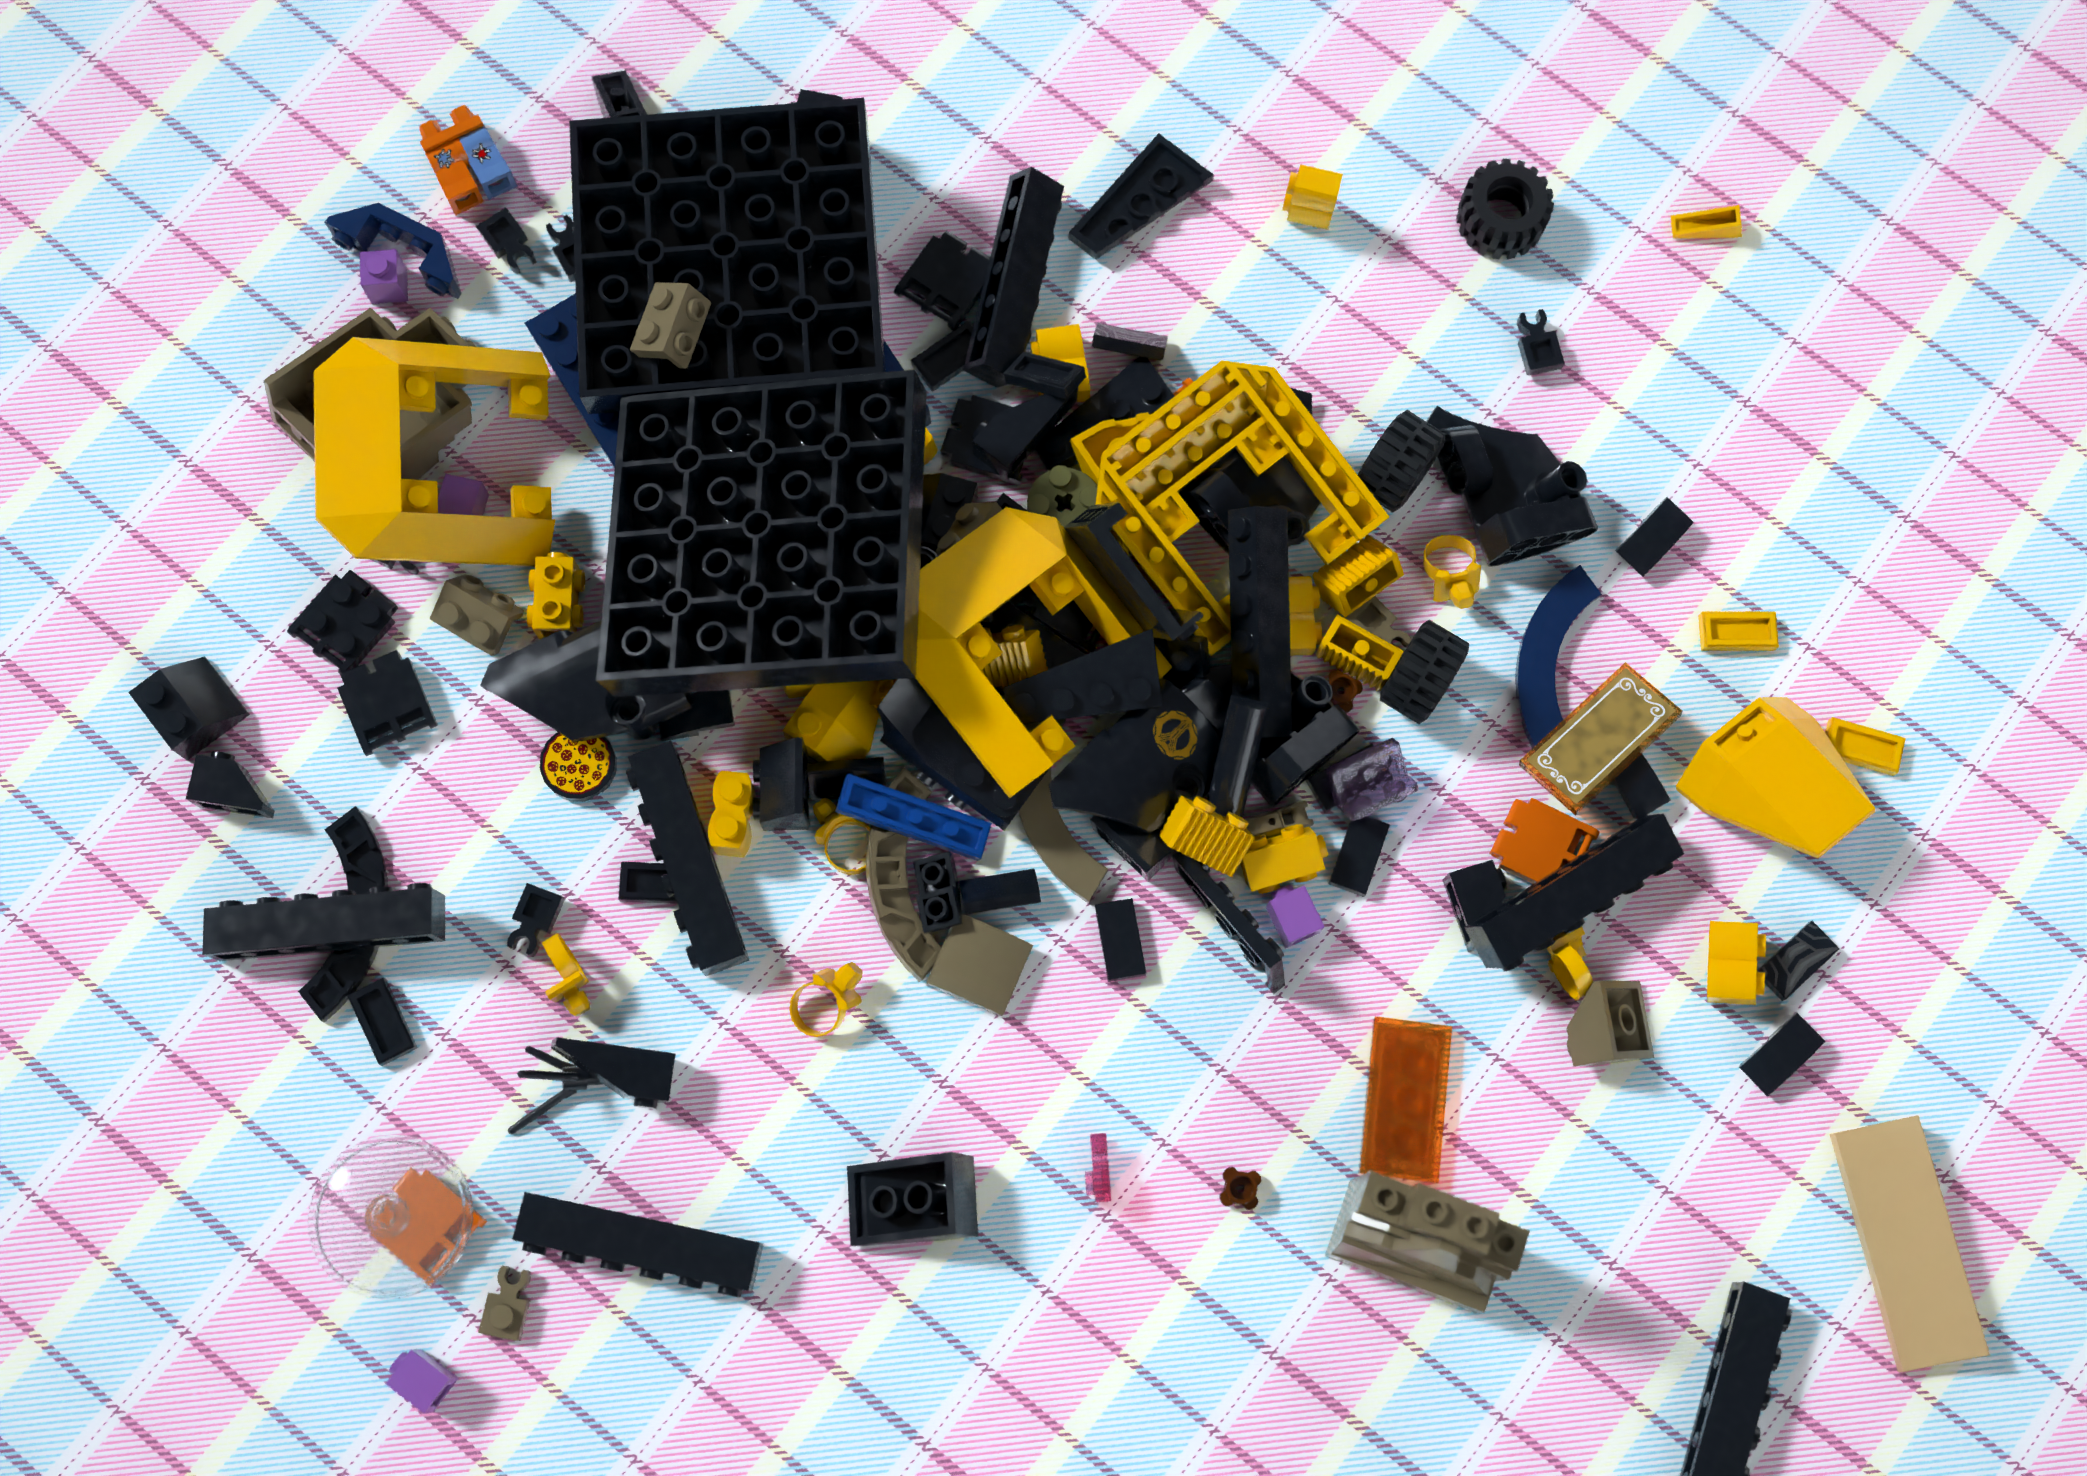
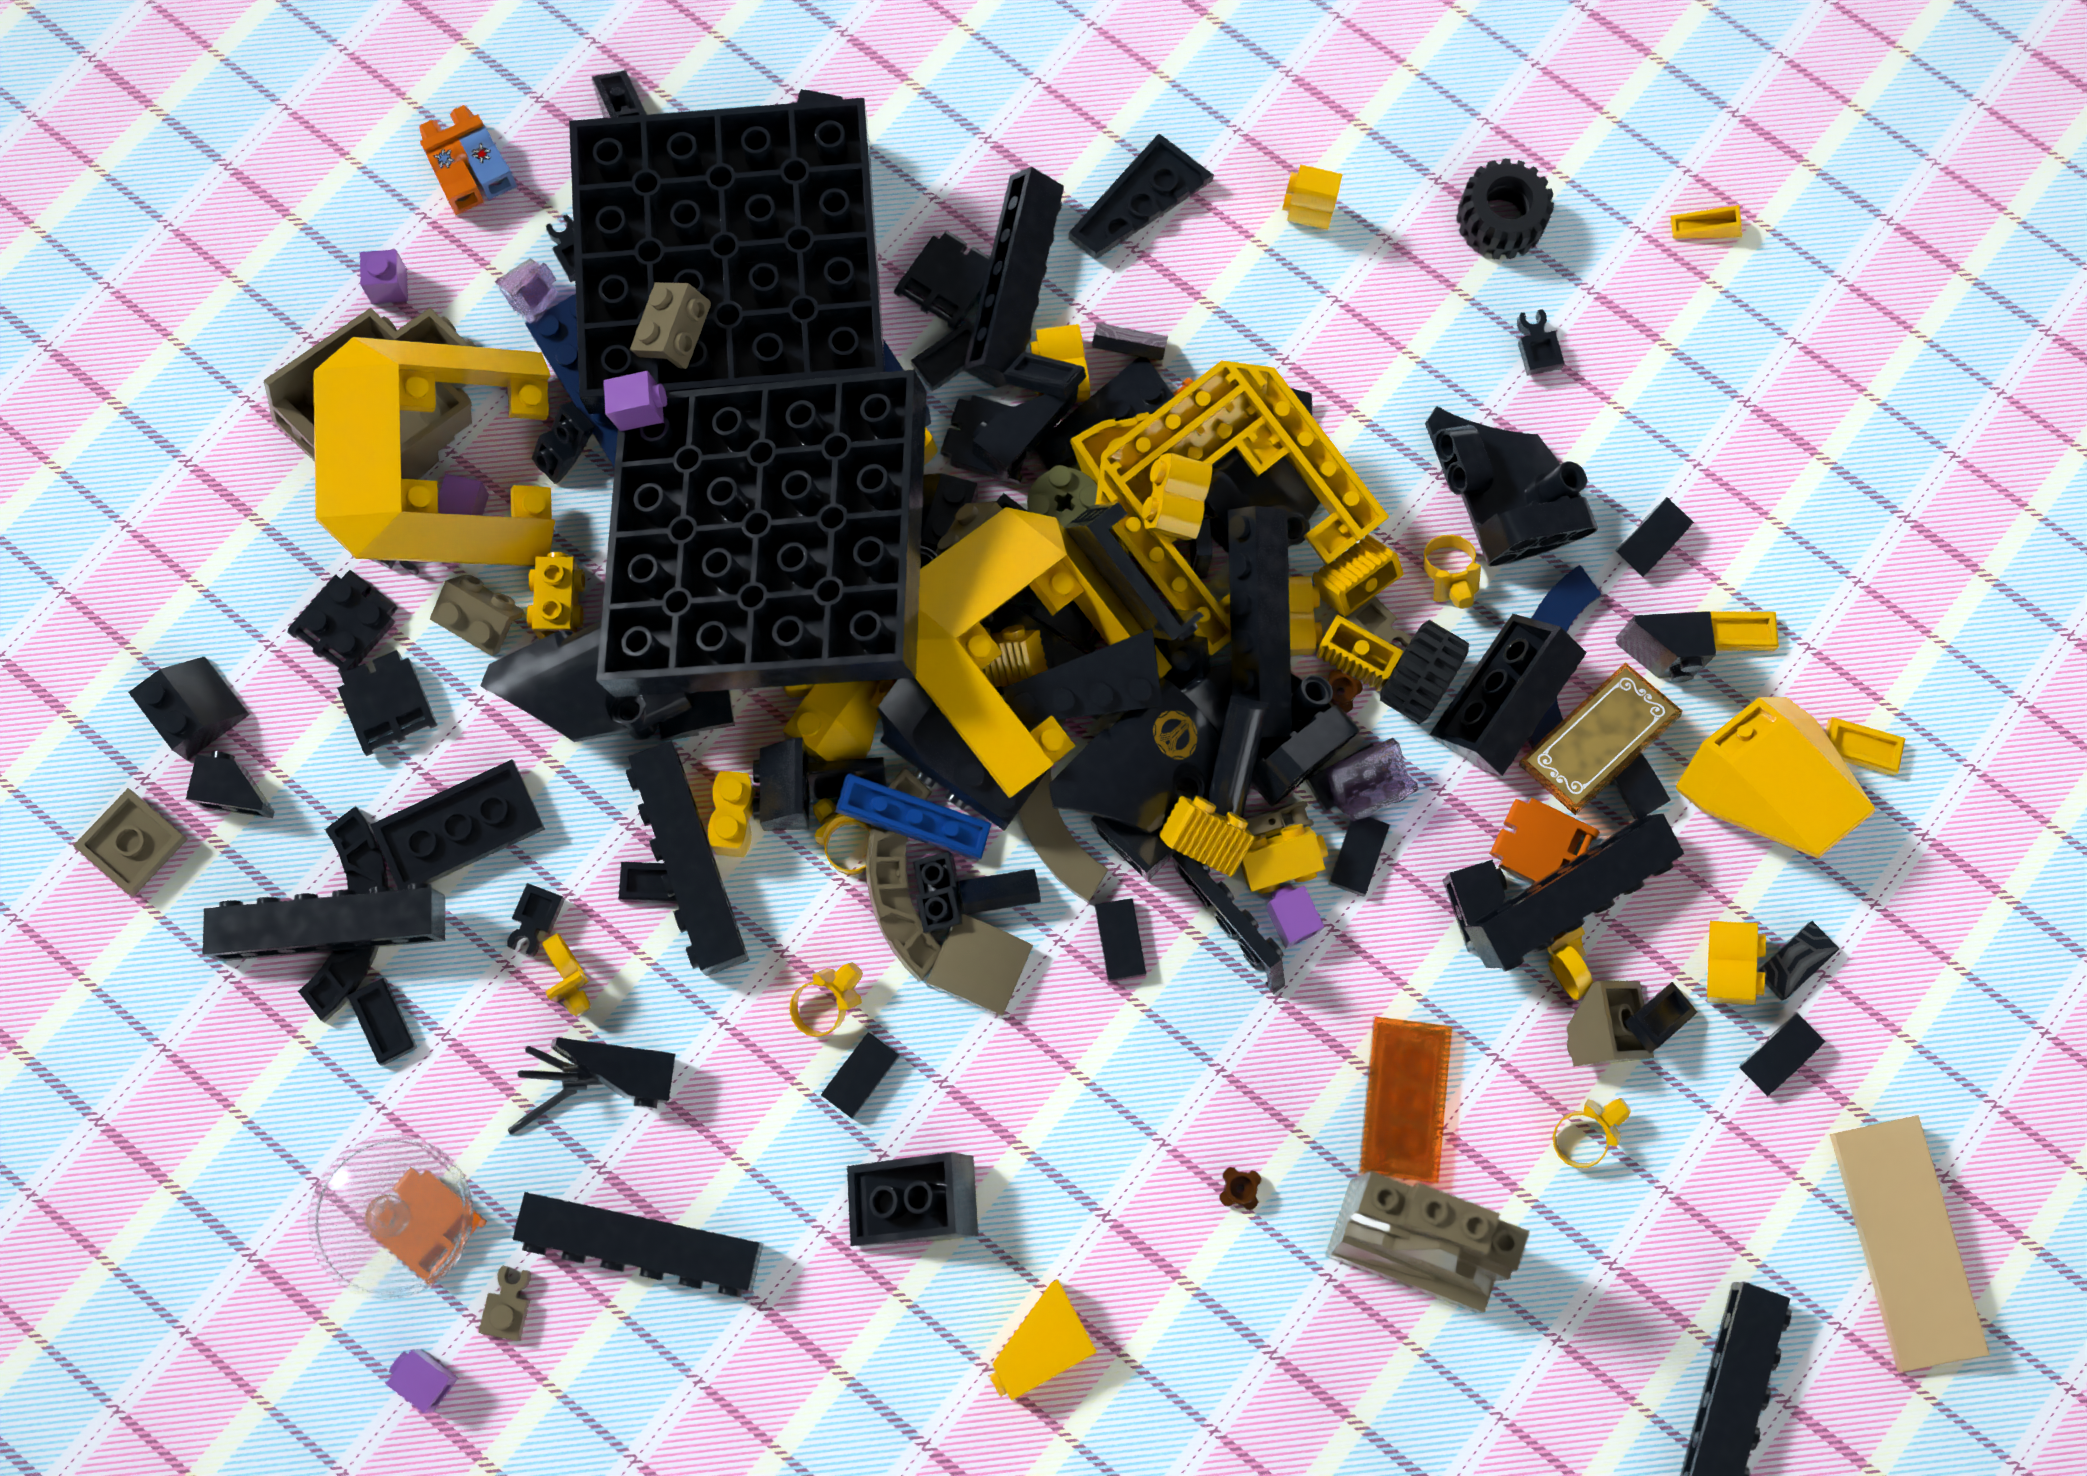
dark blue slope [324,203,462,299] -> none
black plate [476,207,537,275] -> none
tile [539,732,617,802] -> none
clear pink plate [1085,1133,1111,1204] -> none
black tyre [1358,410,1445,512] -> none
none -> dark tan plate [73,788,188,897]
none -> black plate [370,759,545,890]
none -> clear purple slope [494,258,558,324]
none -> black slope [531,401,595,484]
none -> medium lavender brick [604,371,667,432]
none -> black tile [821,1032,900,1120]
none -> yellow slope [989,1279,1097,1401]
none -> yellow brick [1142,453,1212,540]
none -> black tile [1189,519,1213,579]
none -> black slope [1429,614,1587,776]
none -> yellow piece [1552,1098,1632,1168]
none -> black slope [1615,611,1716,682]
none -> black tile [1624,982,1698,1054]

